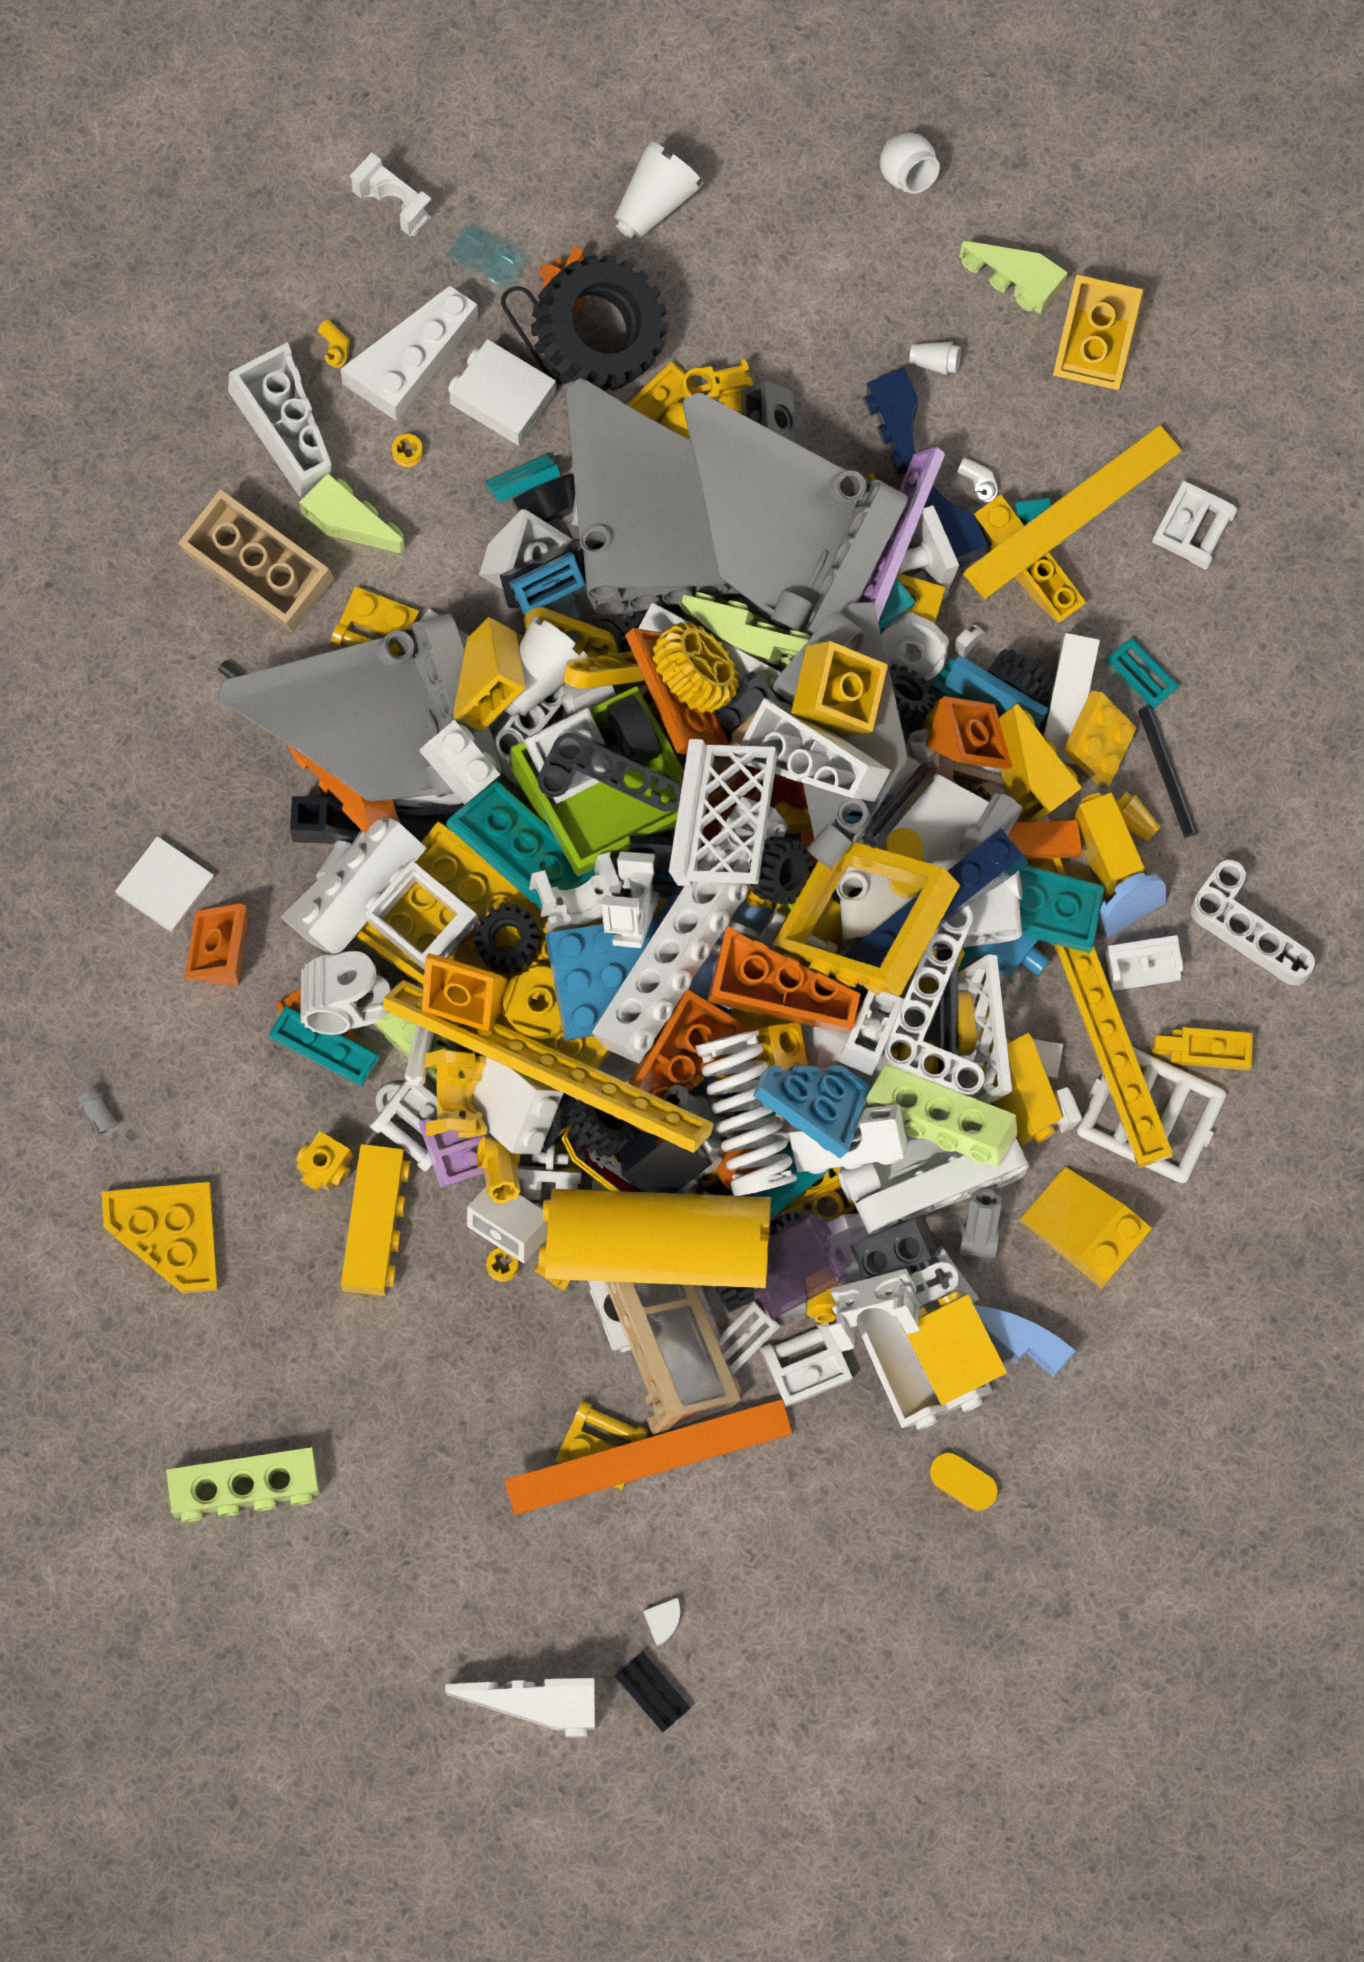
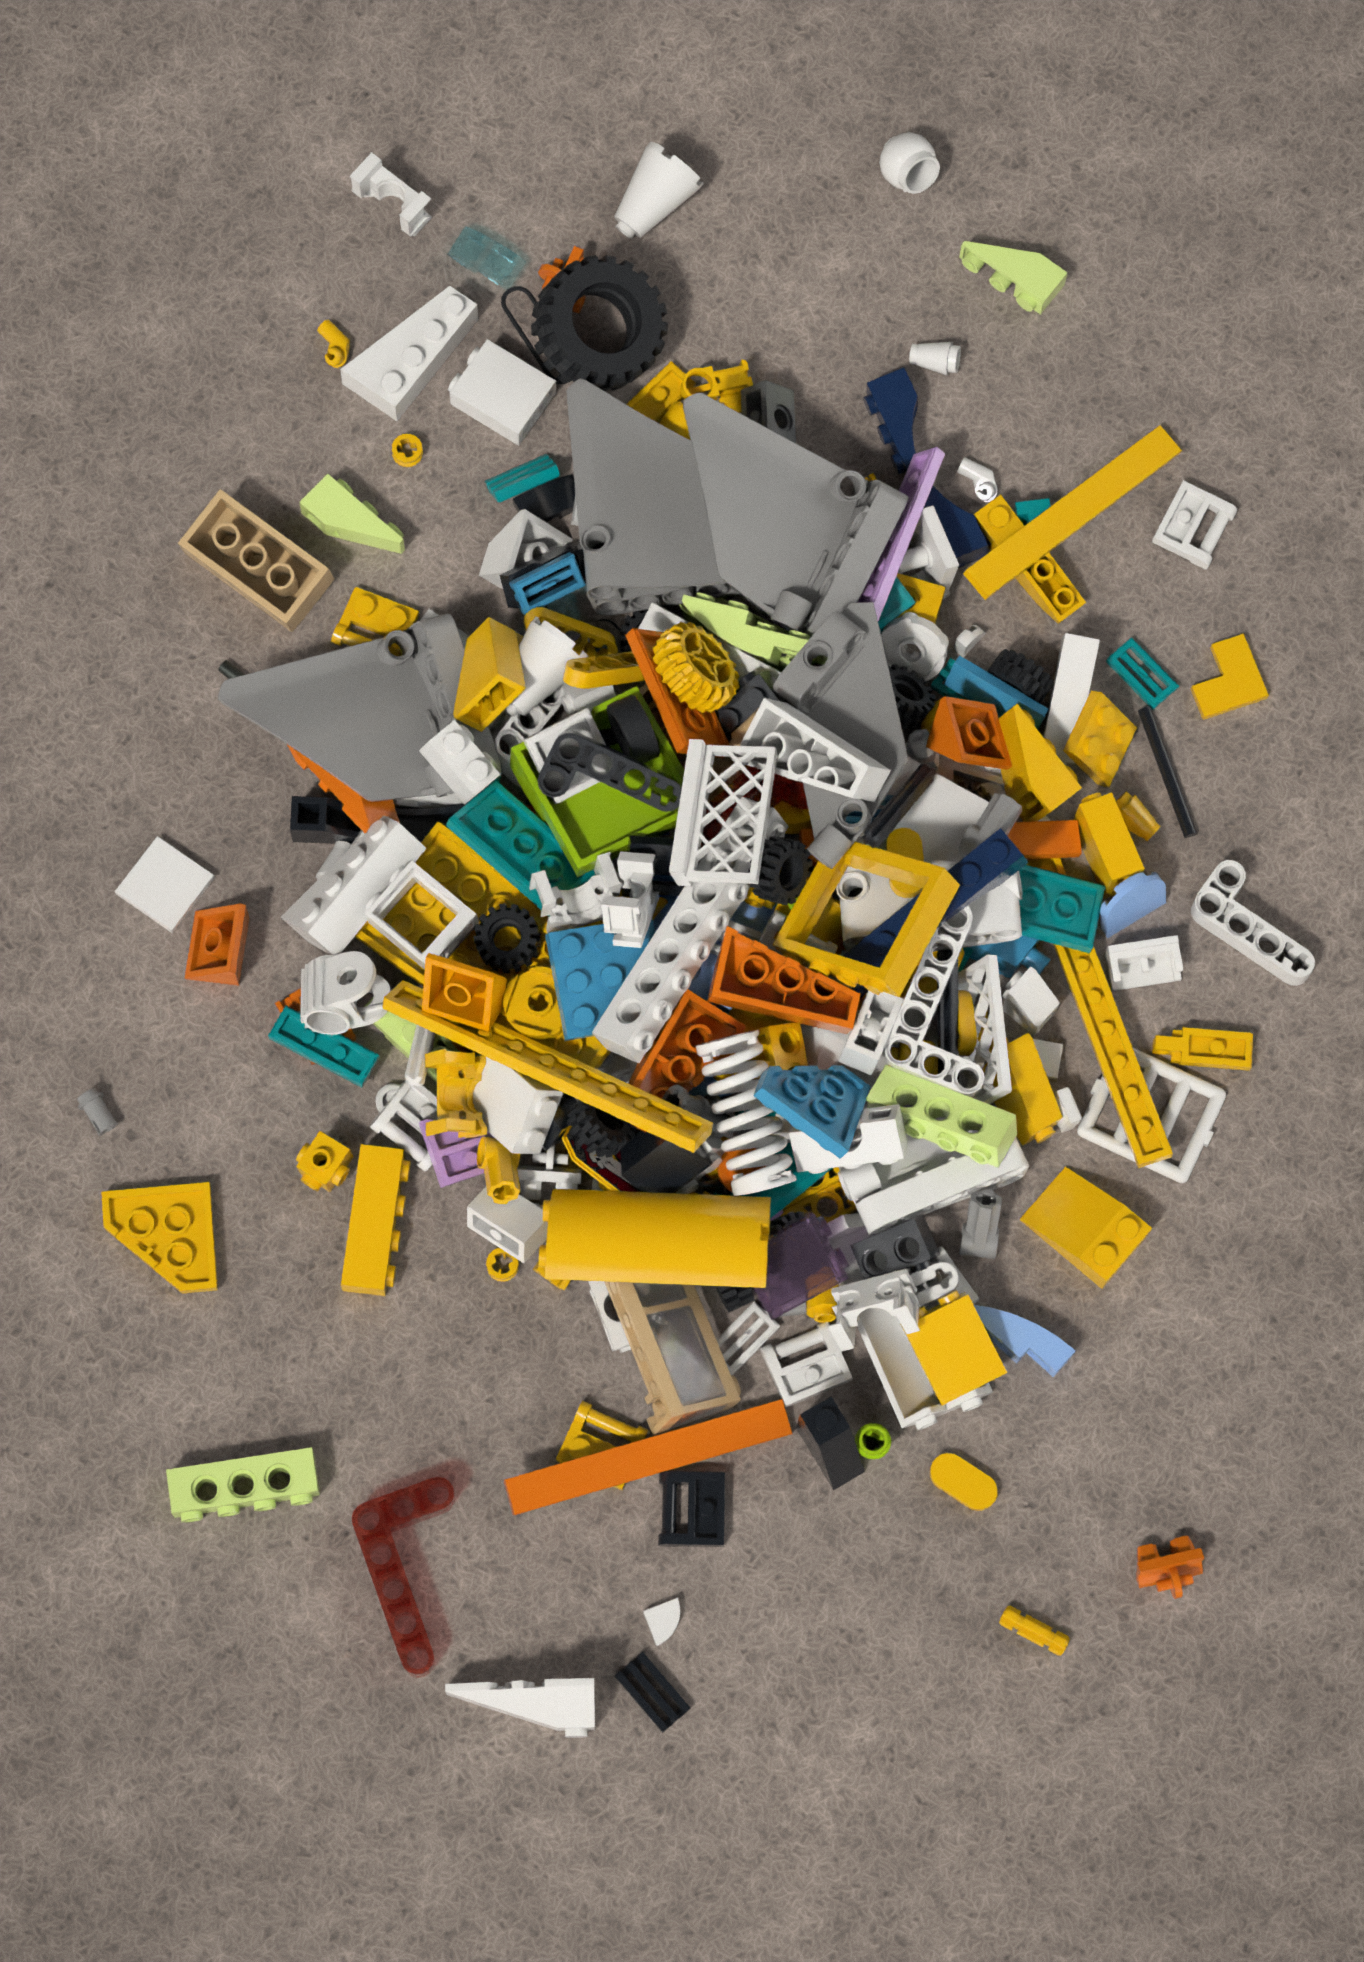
white wedge [228,342,332,498] -> none
yellow brick [791,641,888,737] -> none
yellow slope [1053,274,1144,390] -> none
none -> clear red beam [352,1477,455,1678]
none -> black plate [658,1471,725,1547]
none -> black slope [796,1396,865,1491]
none -> lime cone [855,1423,891,1459]
none -> yellow axle [999,1606,1070,1656]
none -> white slope [1002,966,1060,1036]
none -> orange hips [1136,1535,1204,1599]
none -> yellow tile [1191,634,1269,720]

